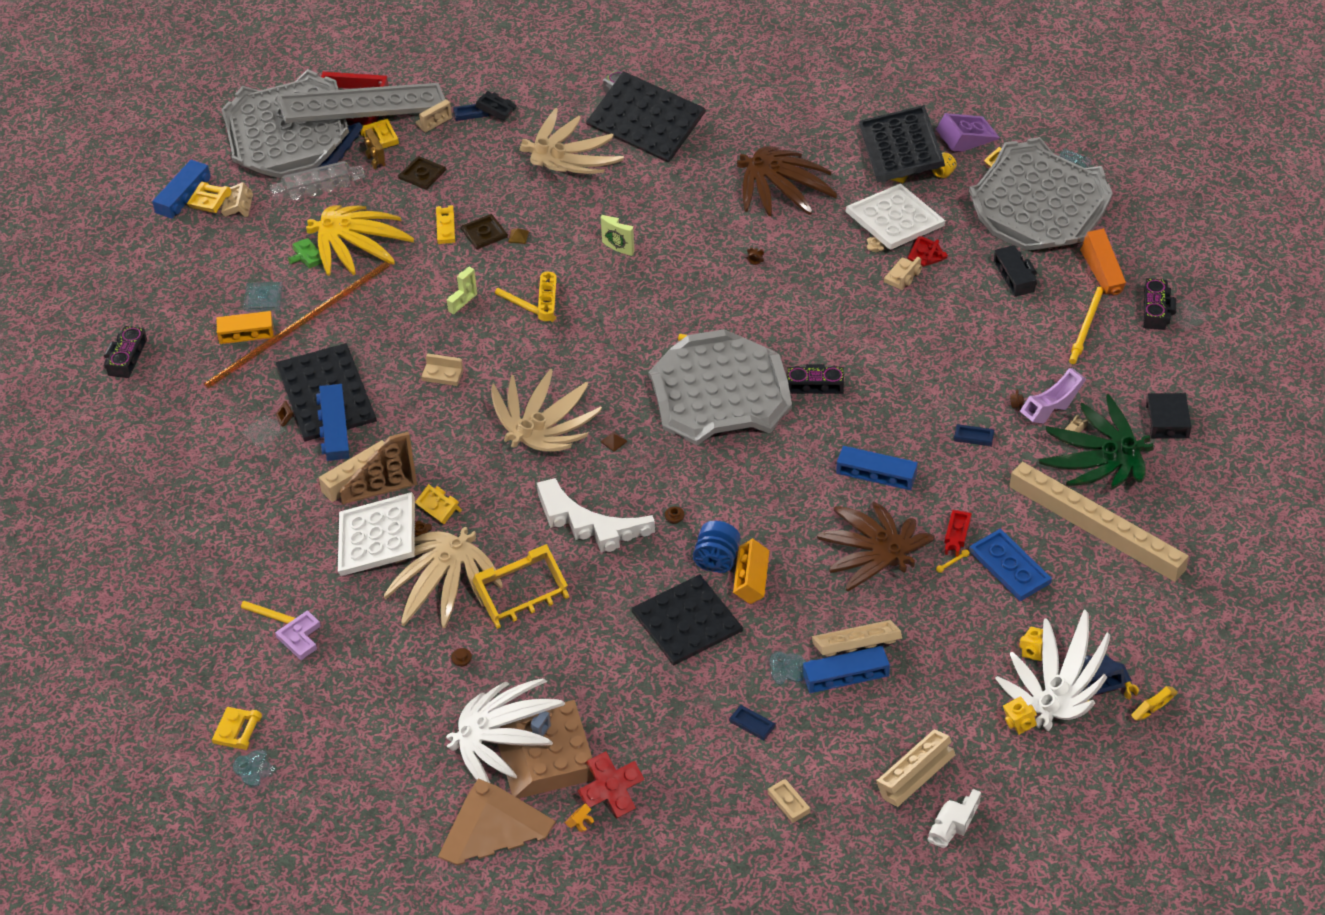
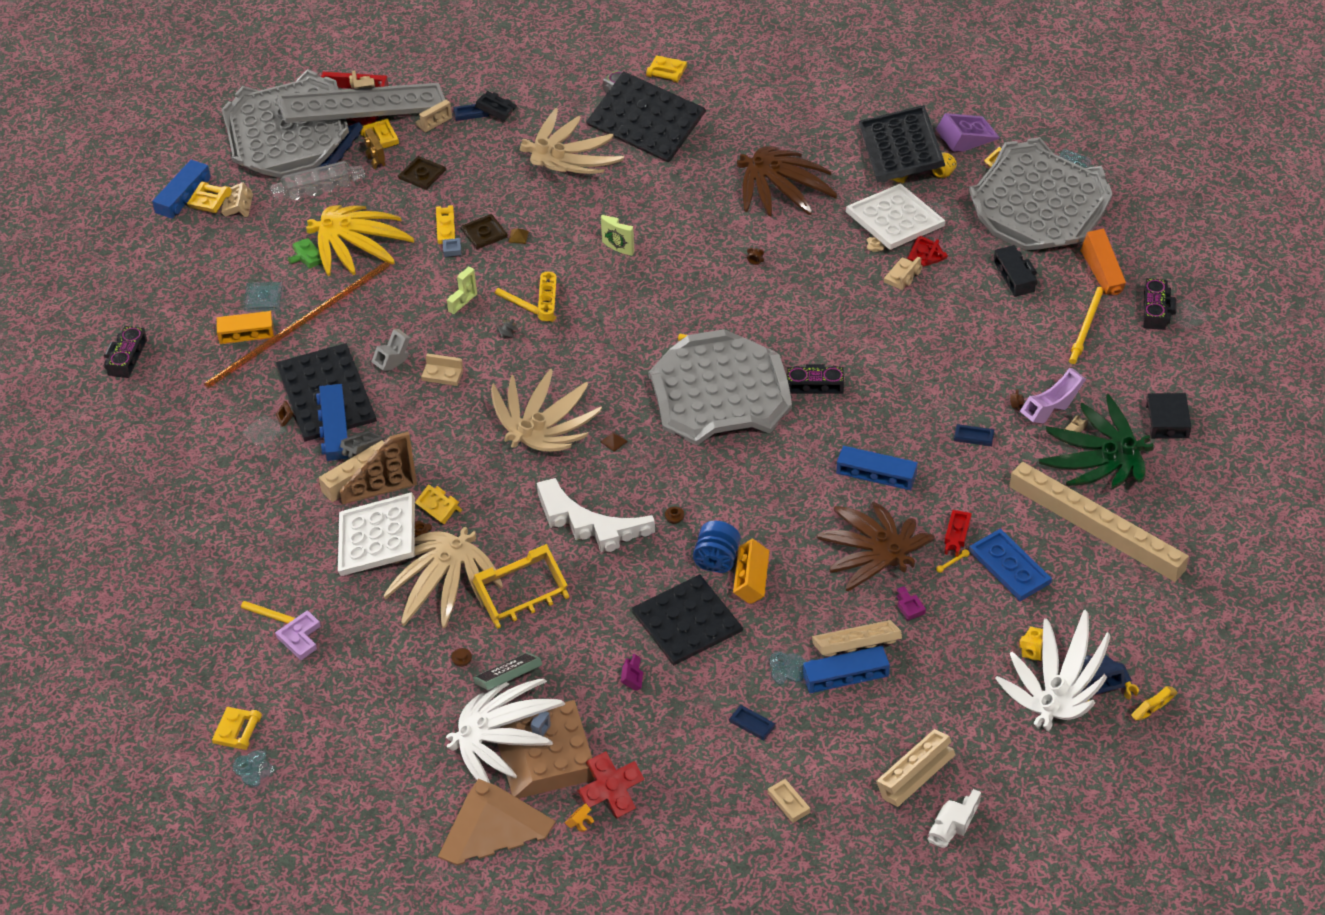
yellow brick [1003,696,1037,735] -> none
none -> dark grey hinge [340,431,385,458]
none -> tan bracket [349,71,375,89]
none -> light grey brick [371,329,410,371]
none -> sand blue plate [443,238,461,257]
none -> tile [473,652,542,690]
none -> dark grey wheel [498,318,518,338]
none -> magenta plate [621,654,643,691]
none -> yellow plate [646,55,687,83]
none -> magenta plate [896,586,926,621]

